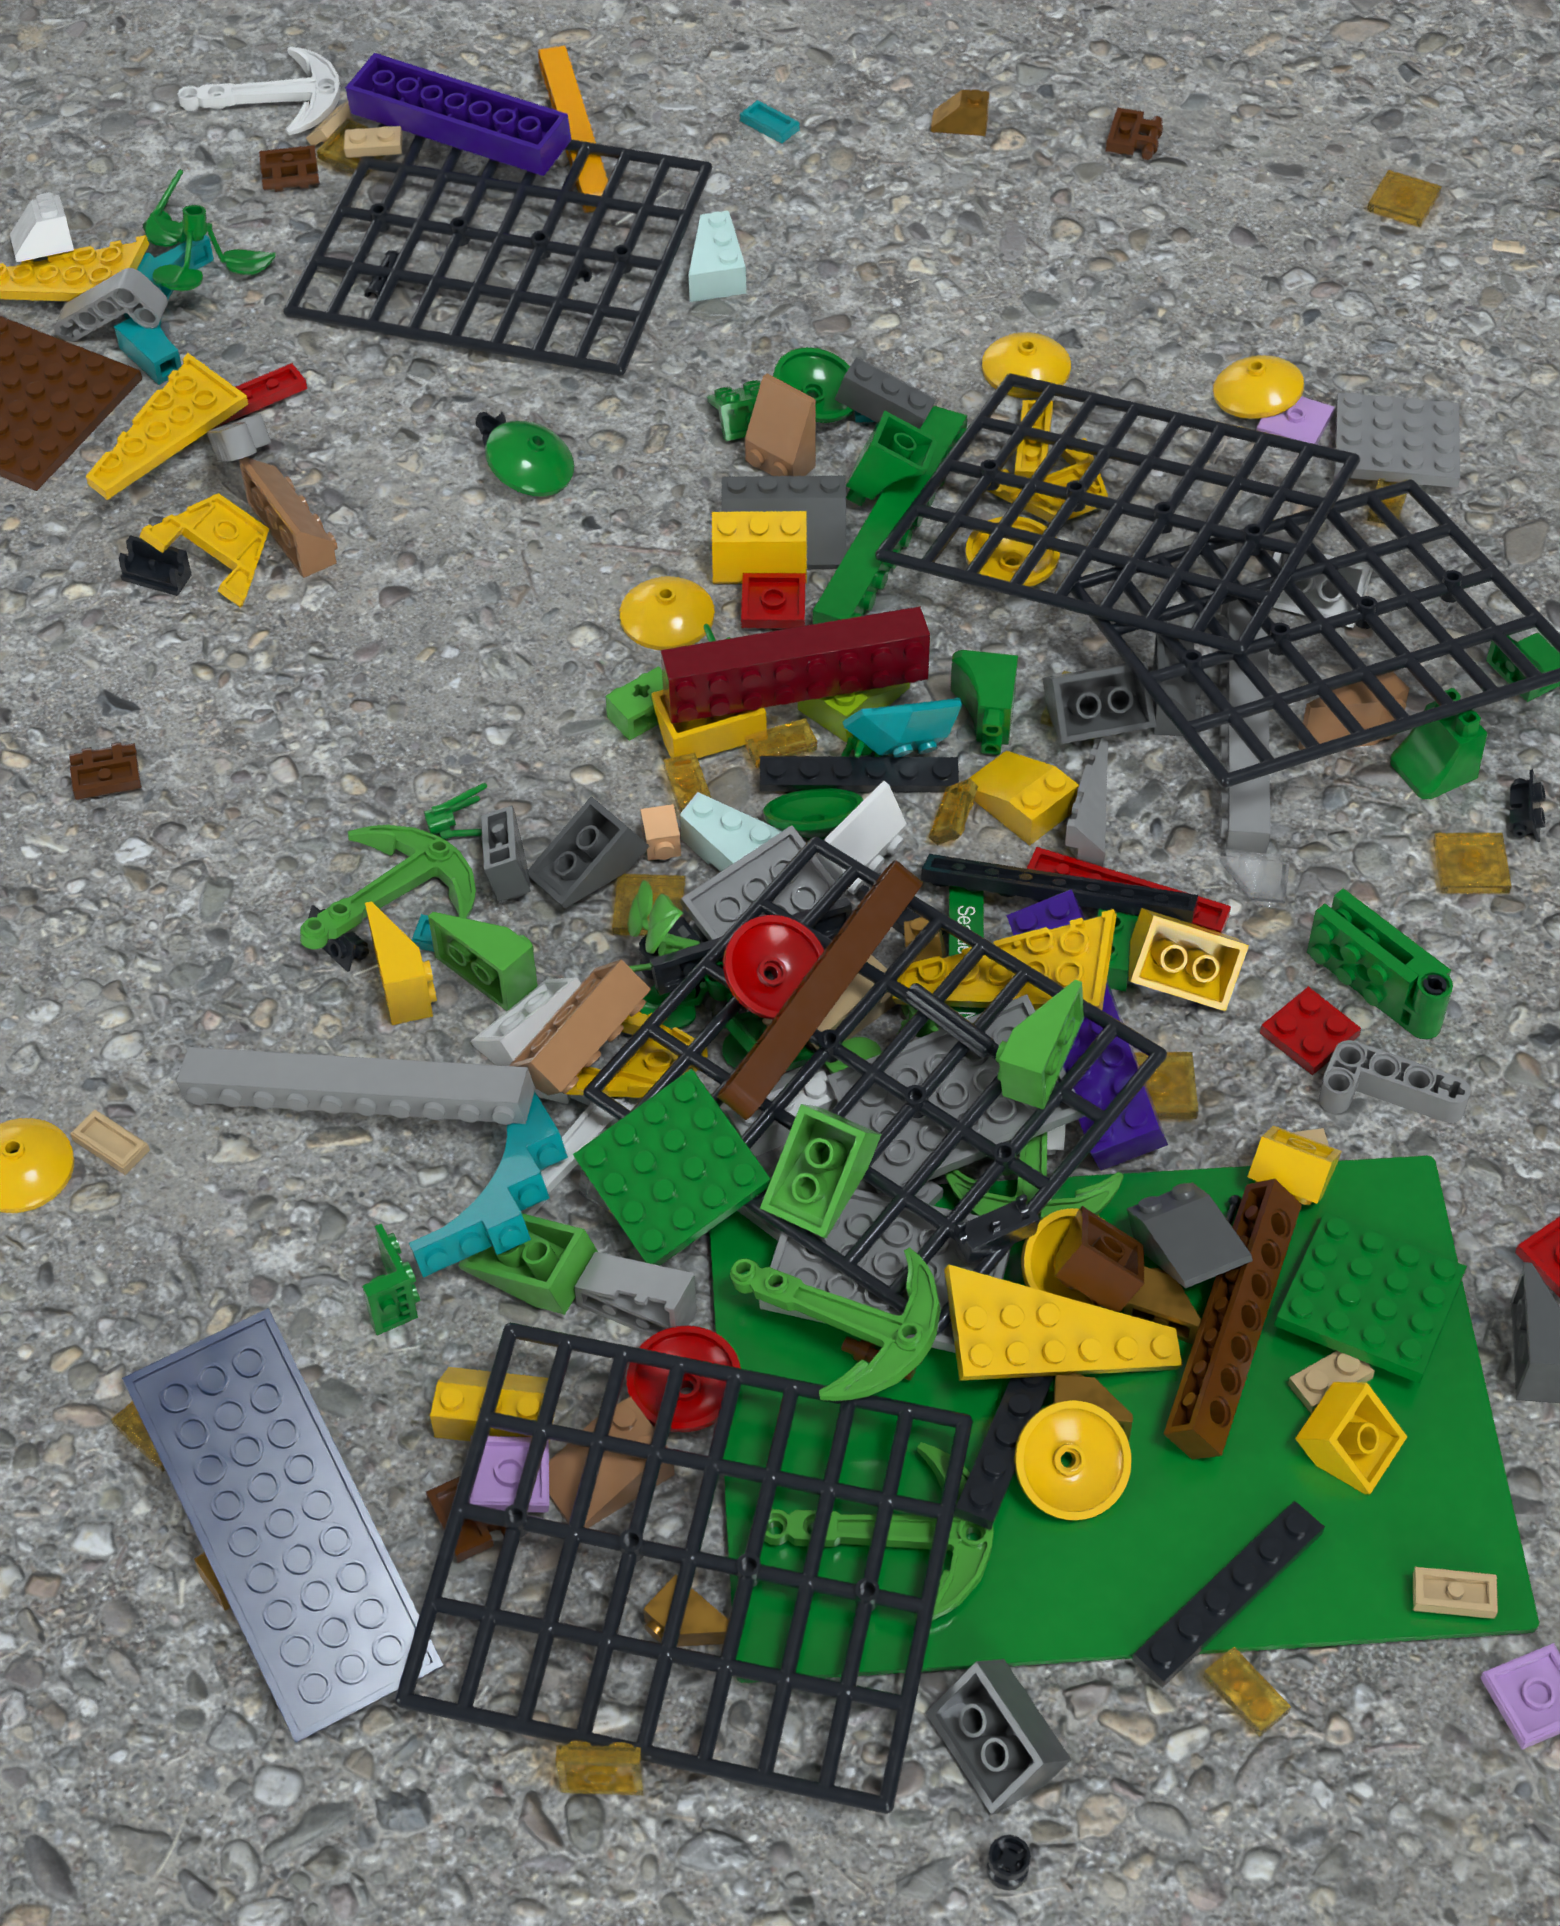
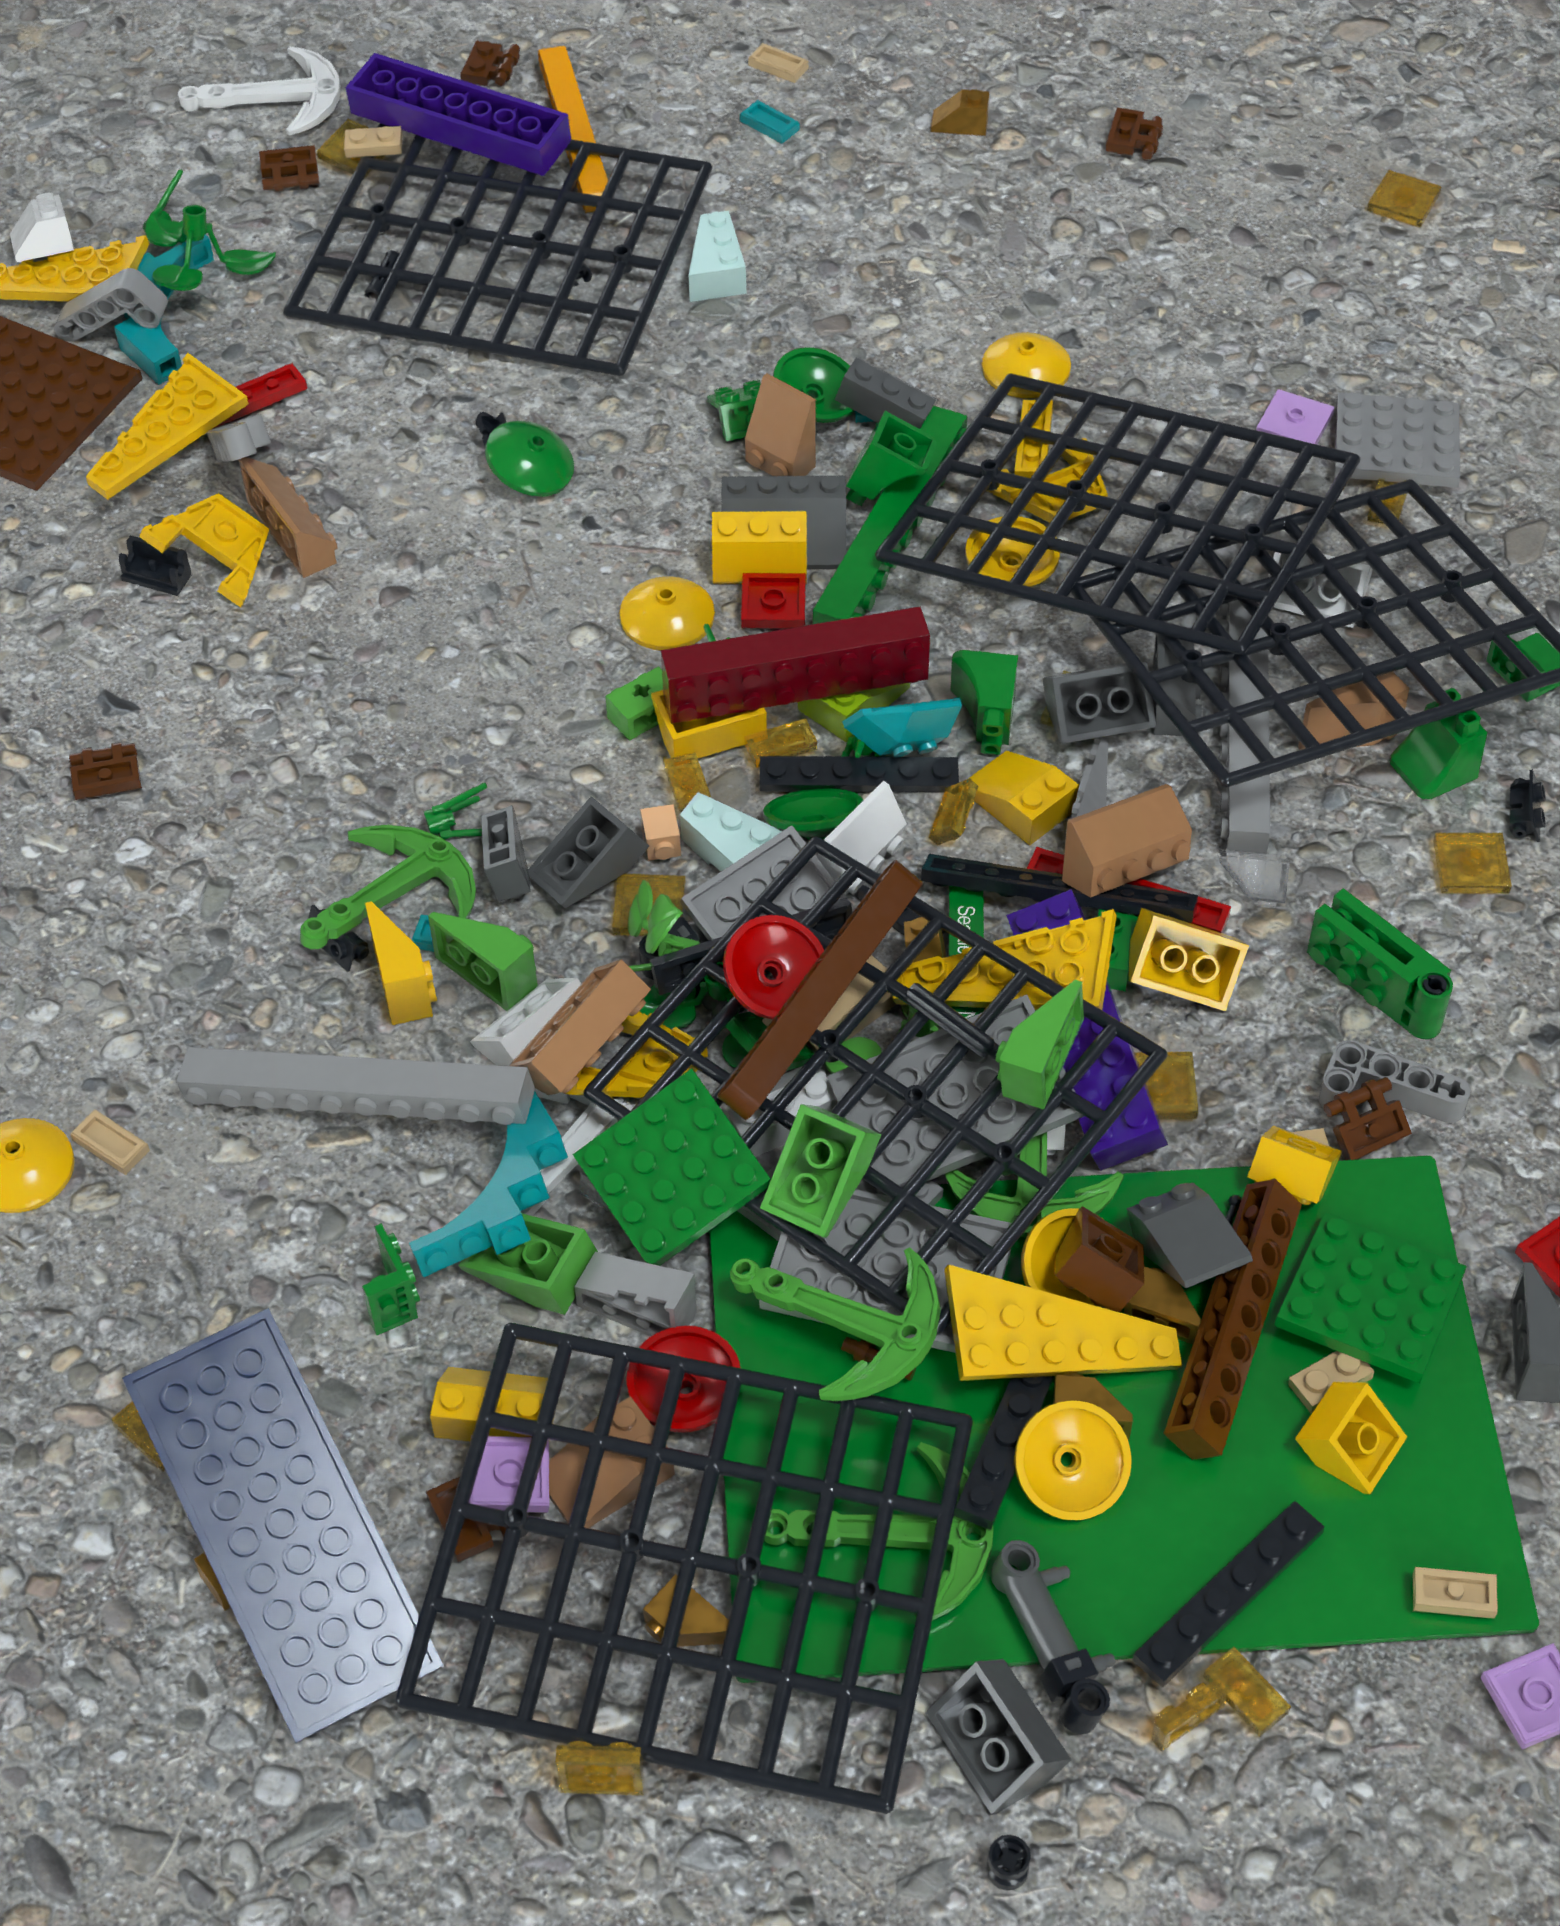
tan plate [306,101,354,145] -> none
black hinge [951,1194,1040,1264] -> none
yellow dish [1213,355,1304,419] -> none
red plate [1260,986,1361,1076] -> none
none -> reddish brown plate [460,40,520,86]
none -> tan tile [748,43,809,83]
none -> dark grey piece [990,1540,1116,1734]
none -> medium nougat slope [1062,784,1192,898]
none -> clear yellow plate [1151,1678,1229,1751]
none -> reddish brown plate [1323,1077,1412,1160]

